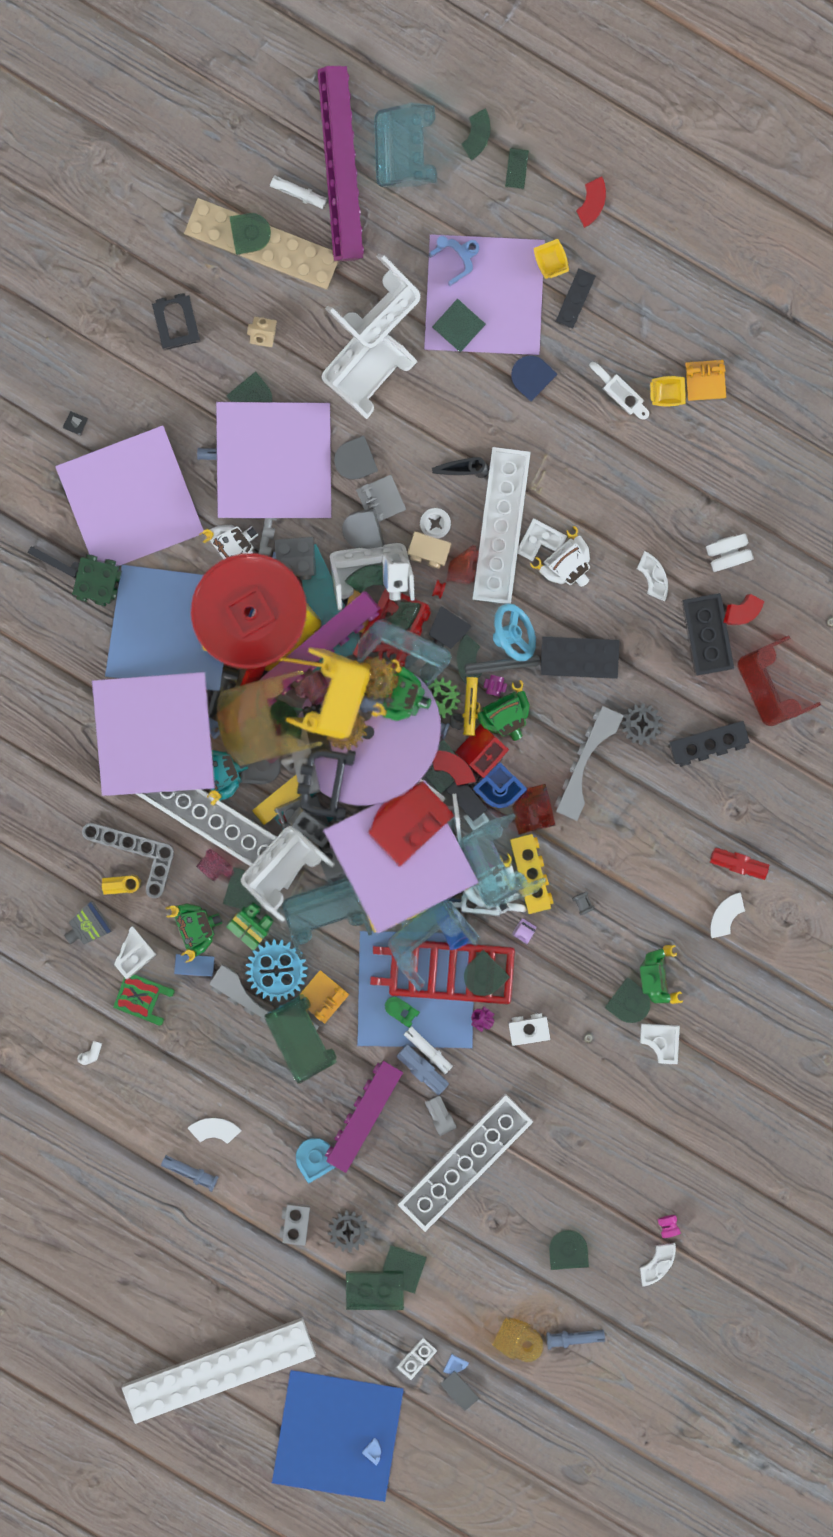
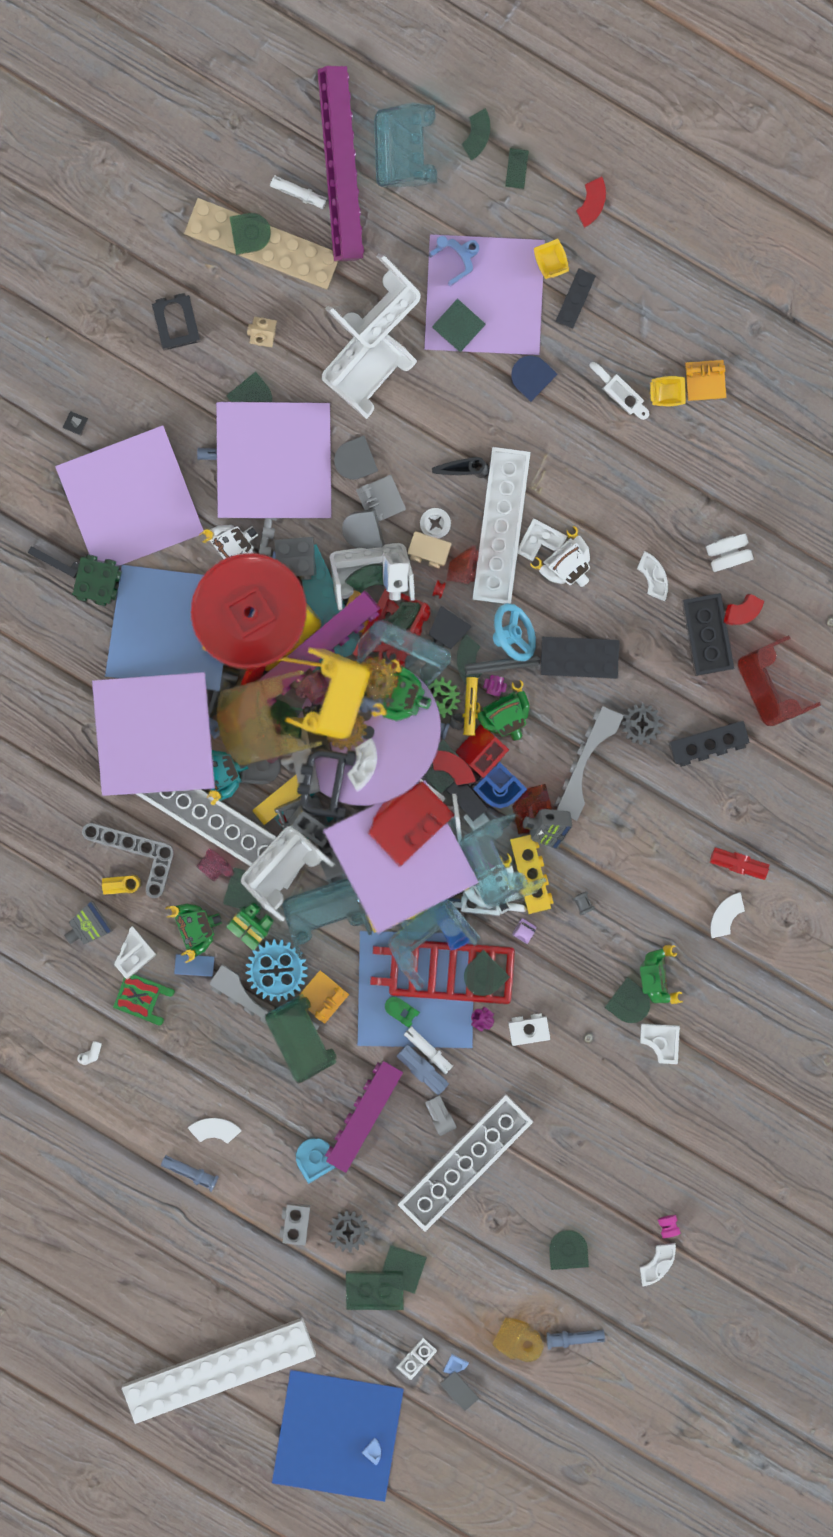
none -> white tile [347,738,377,791]
none -> dark grey torso [523,809,573,849]

